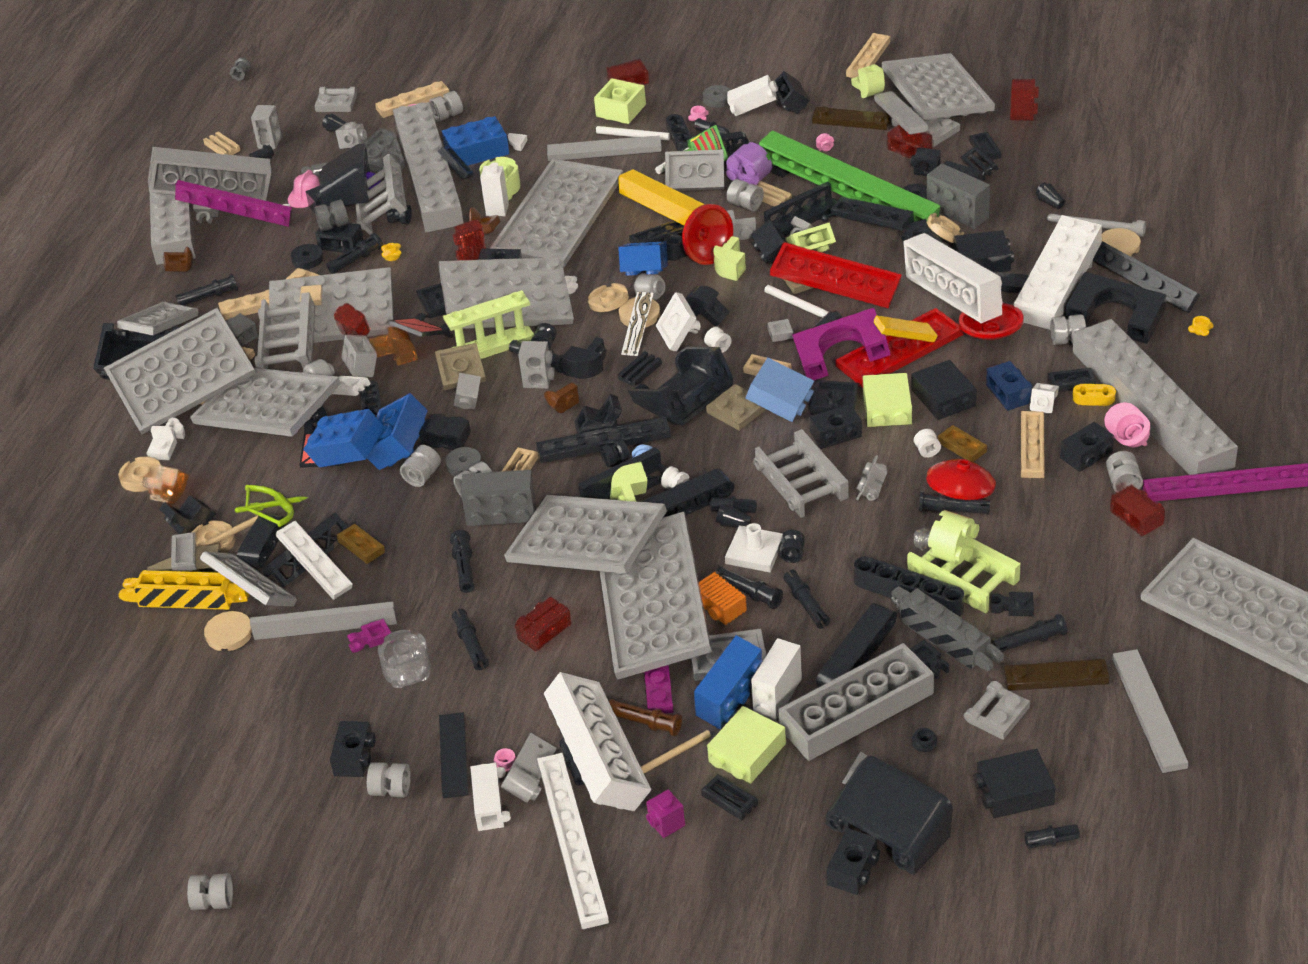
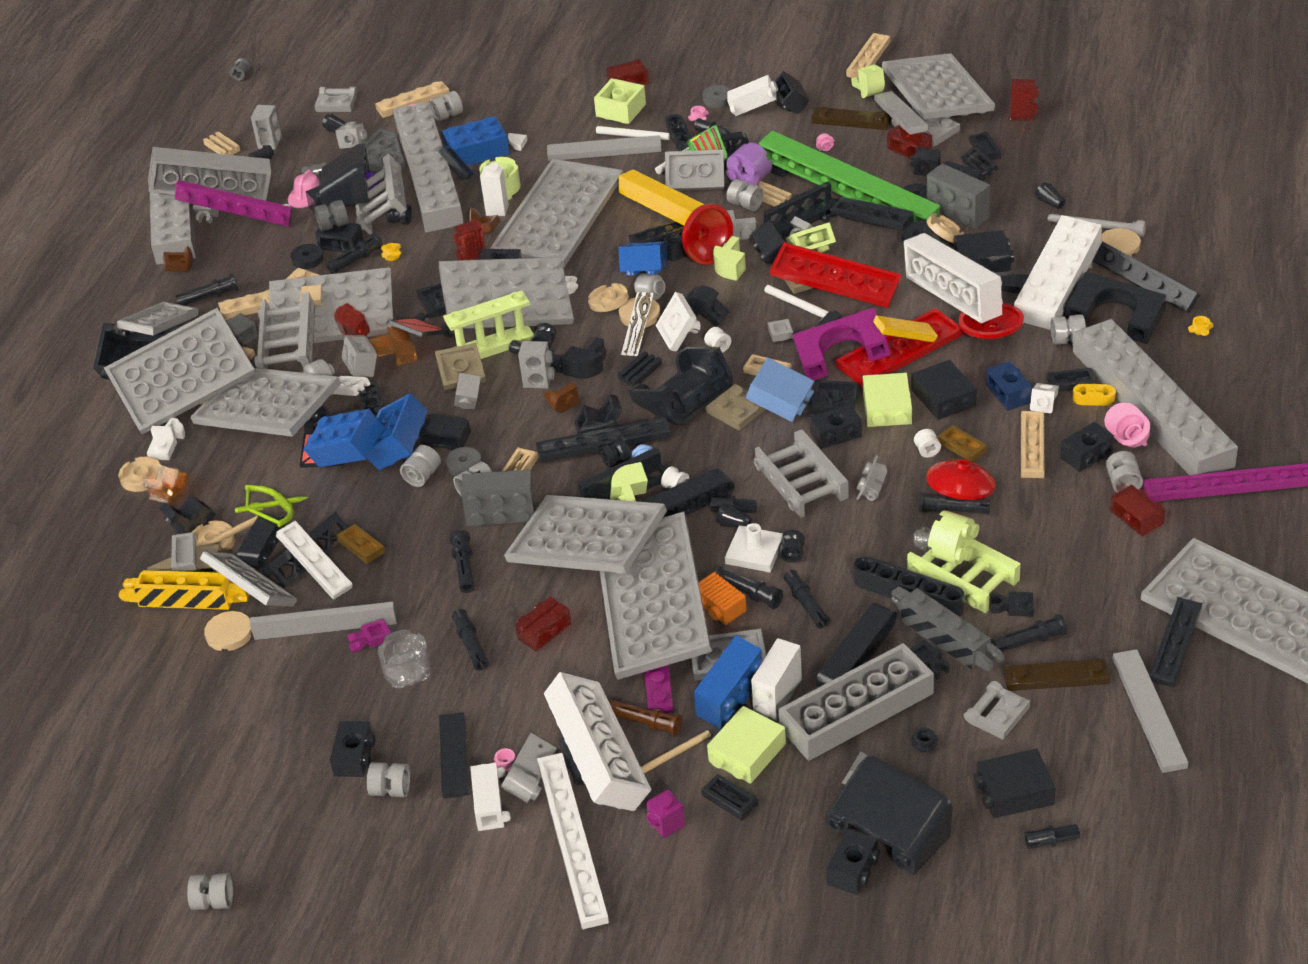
none -> black tile [1150,597,1202,687]

